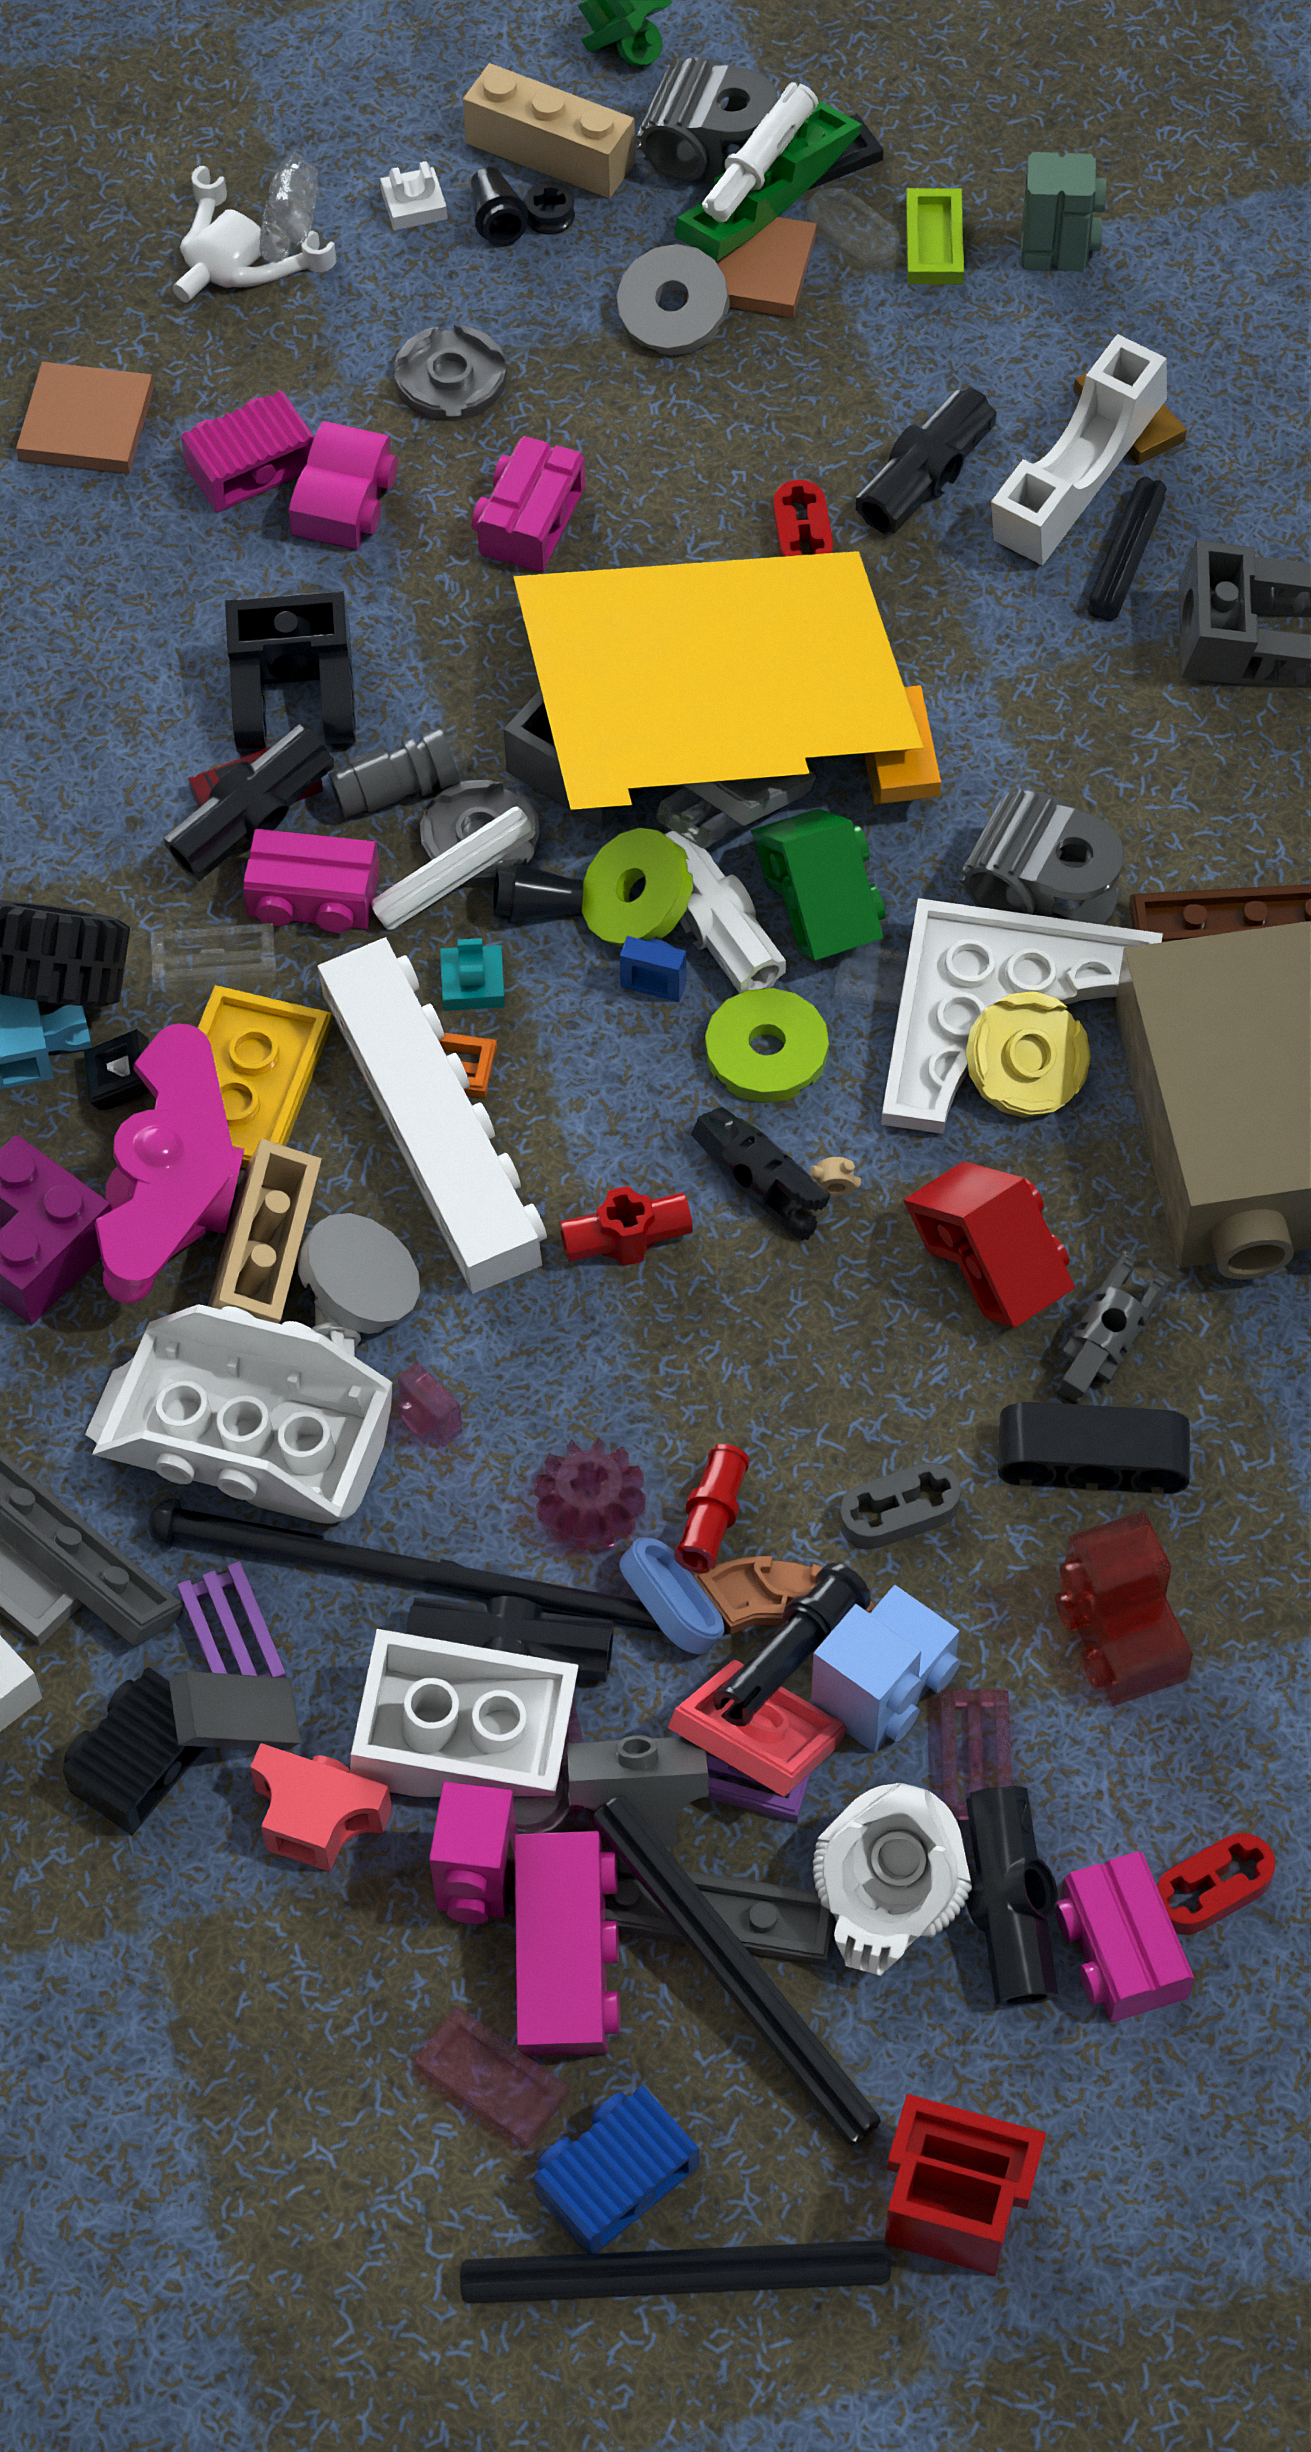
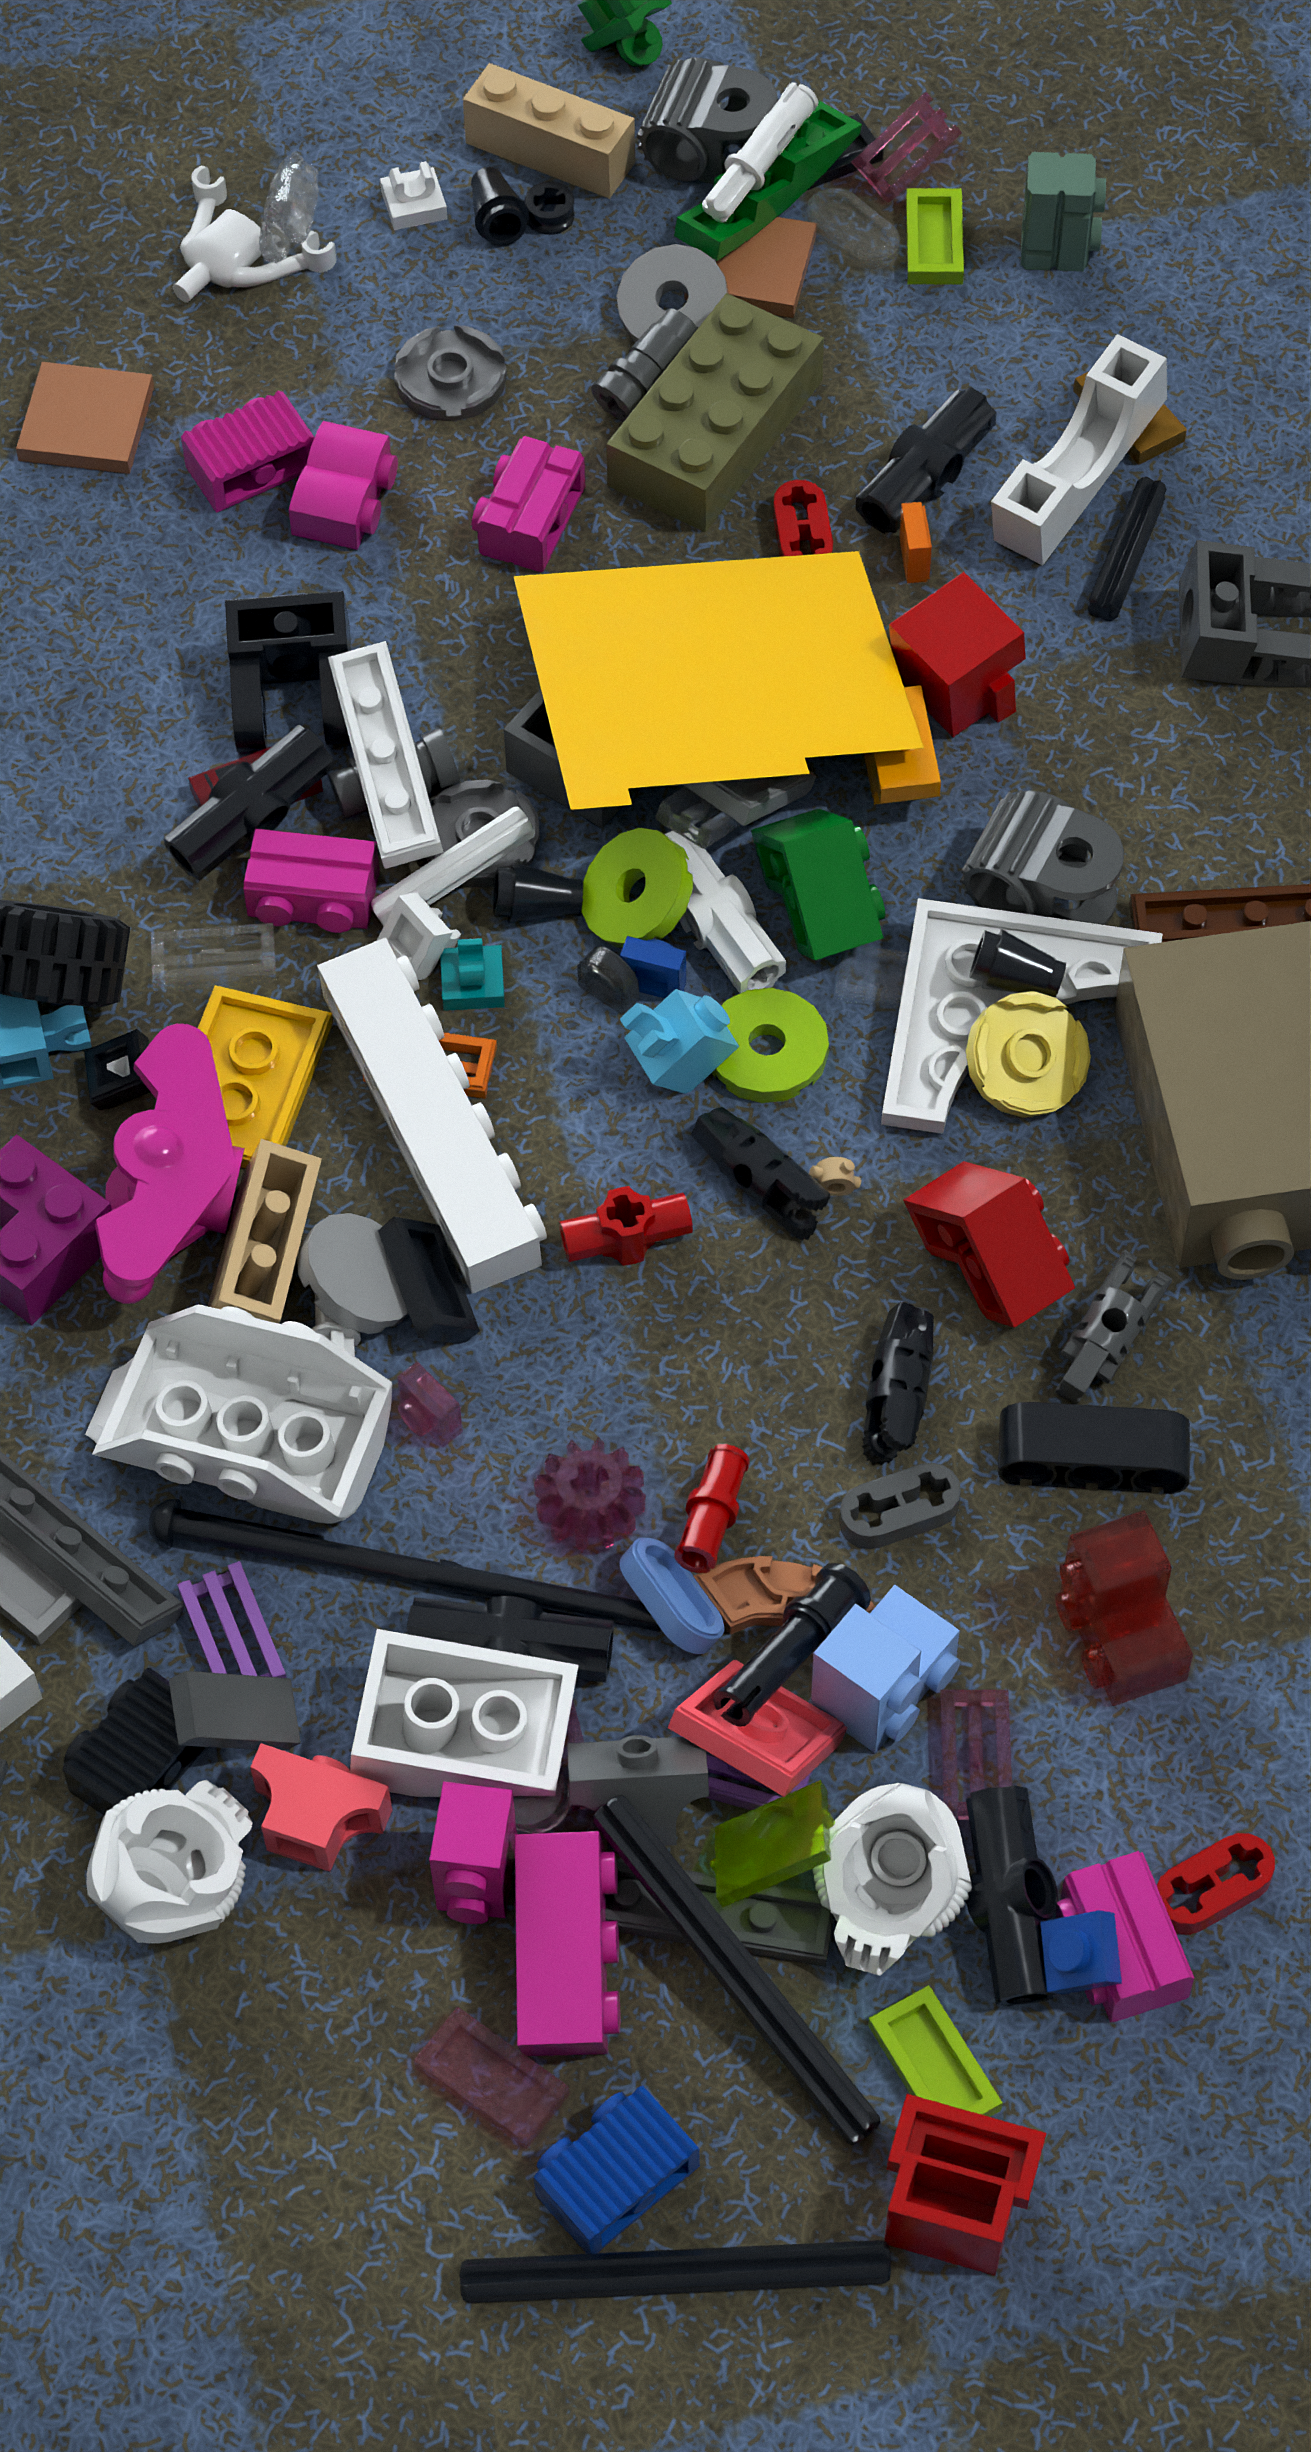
none -> white helmet [87,1780,253,1943]
none -> white tile [328,641,443,869]
none -> white tile [377,892,461,980]
none -> black tile [378,1216,480,1344]
none -> clear smoke tile [577,946,639,1015]
none -> dark grey axle [591,308,698,422]
none -> olive brick [606,293,824,533]
none -> medium azure brick [620,989,740,1094]
none -> clear neon green piece [709,1780,835,1907]
none -> clear pink tile [851,91,962,202]
none -> black hinge [862,1302,934,1465]
none -> lime tile [868,1985,1003,2117]
none -> red plate [889,572,1026,737]
none -> orange tile [899,502,932,583]
none -> black cone [969,929,1066,998]
none -> blue plate [1040,1910,1122,1995]

